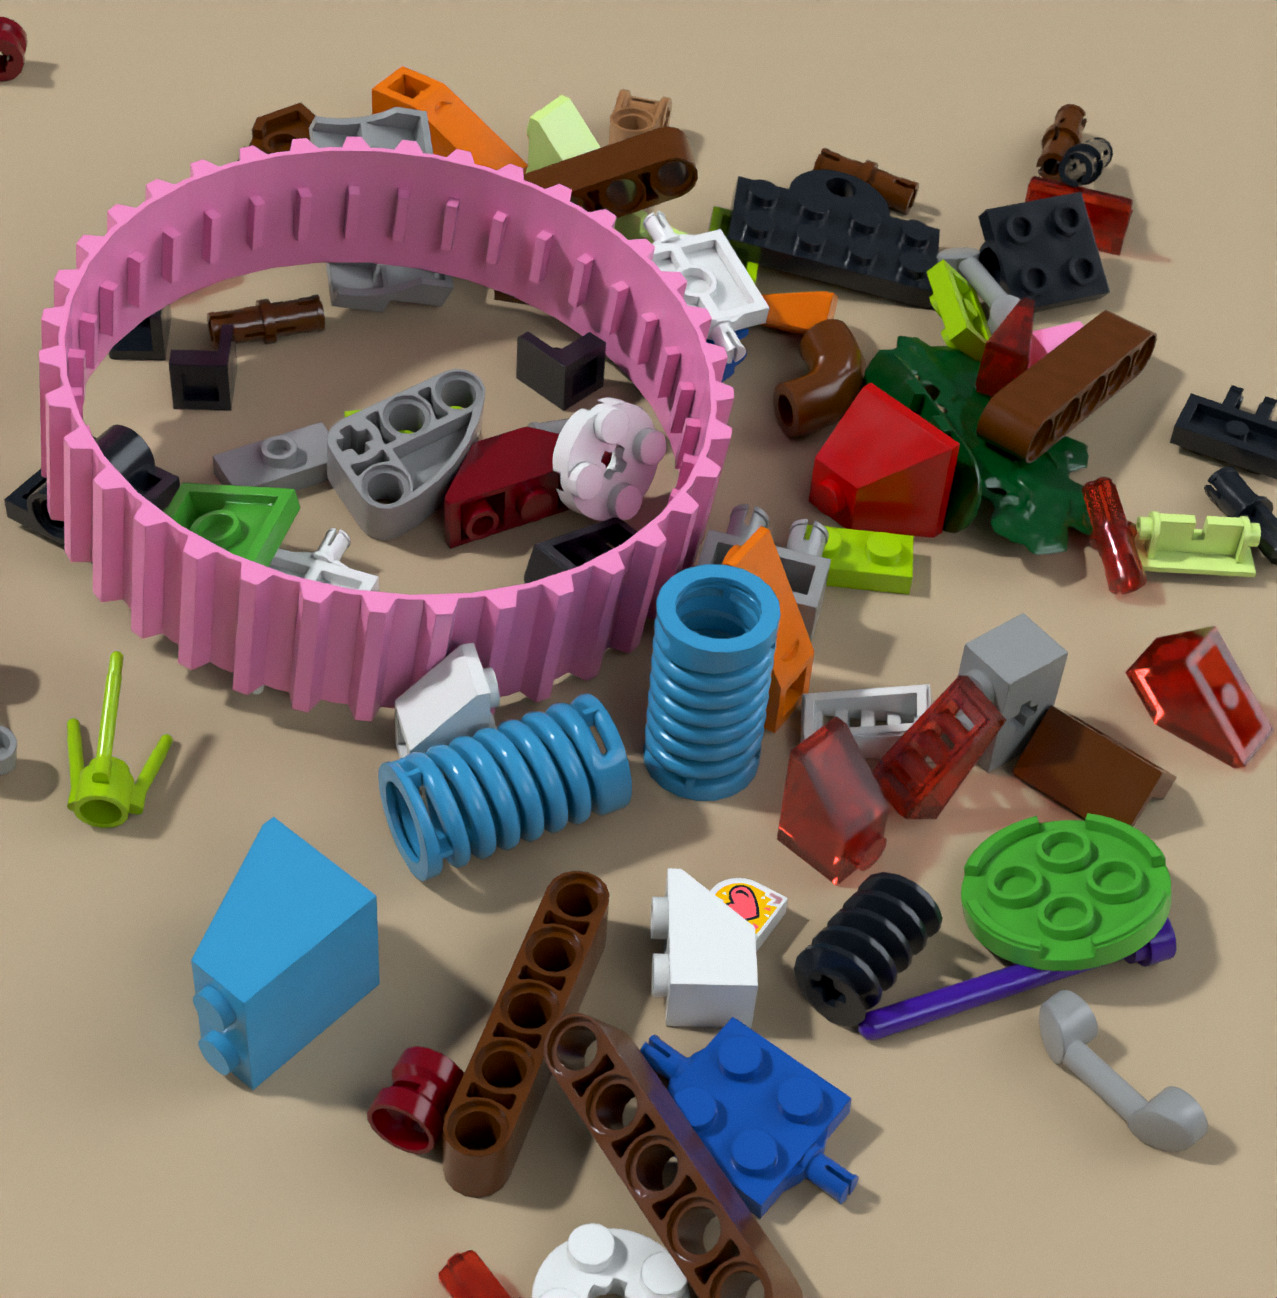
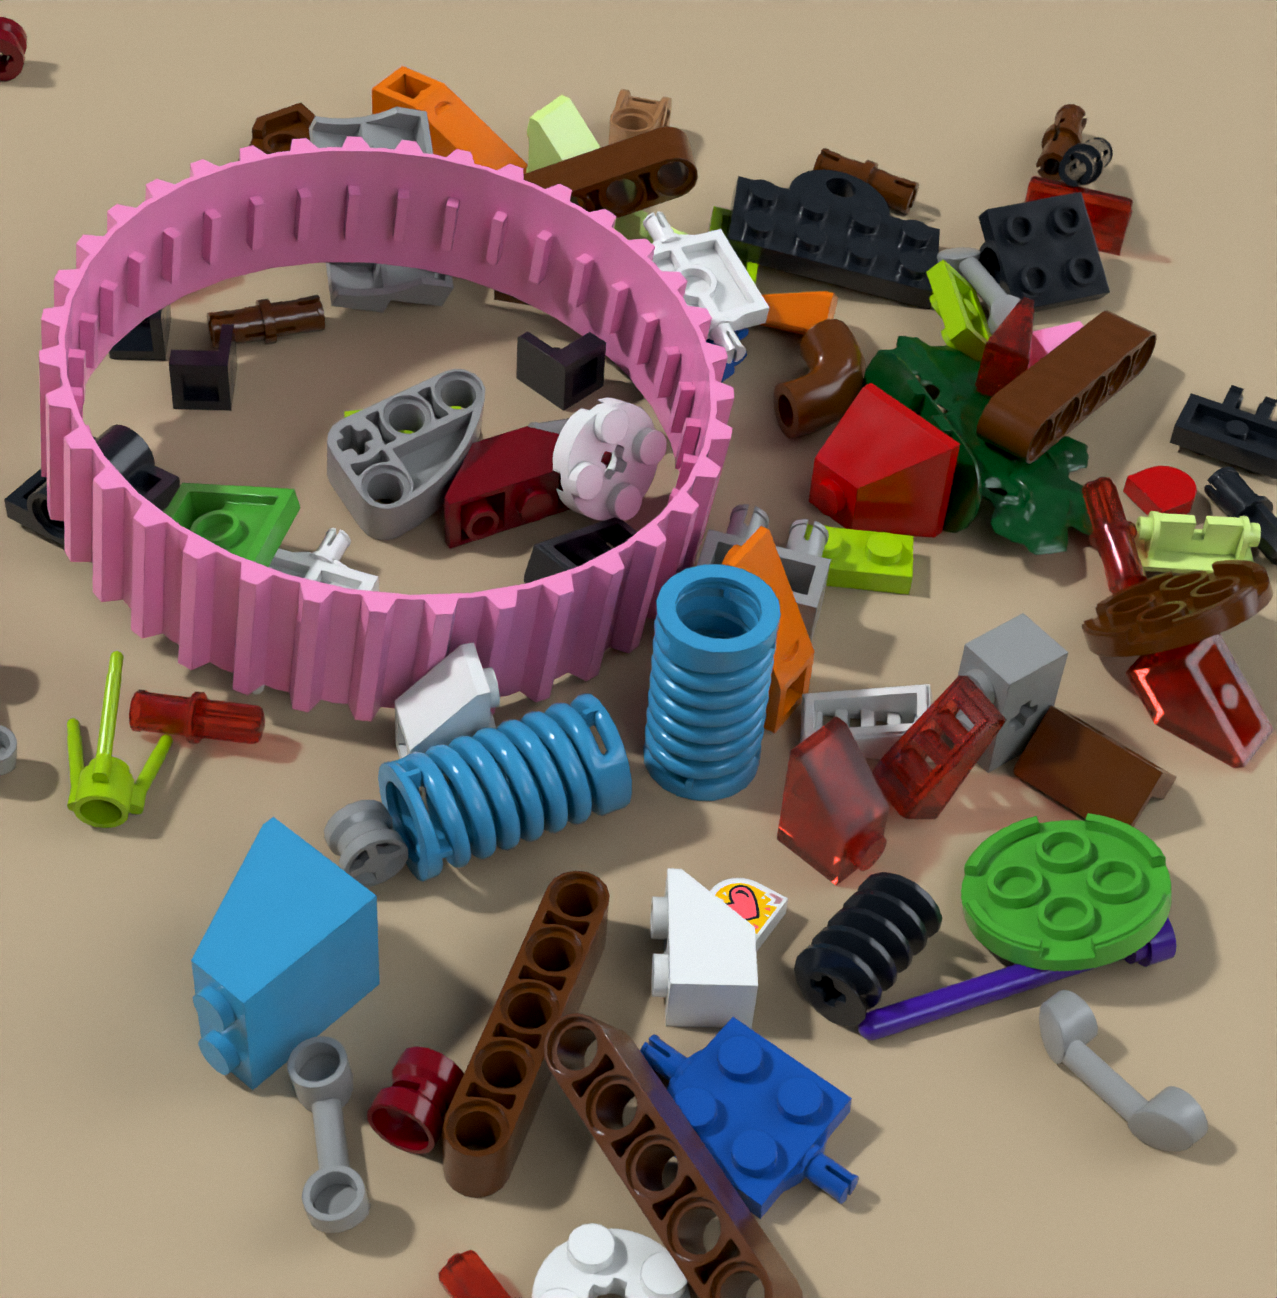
light grey plate [213,422,329,491] -> none
none -> clear red axle [129,689,265,744]
none -> light grey bar [287,1036,371,1233]
none -> light grey wheel [324,800,408,887]
none -> reddish brown tile [1082,560,1273,657]
none -> red tile [1123,466,1197,516]

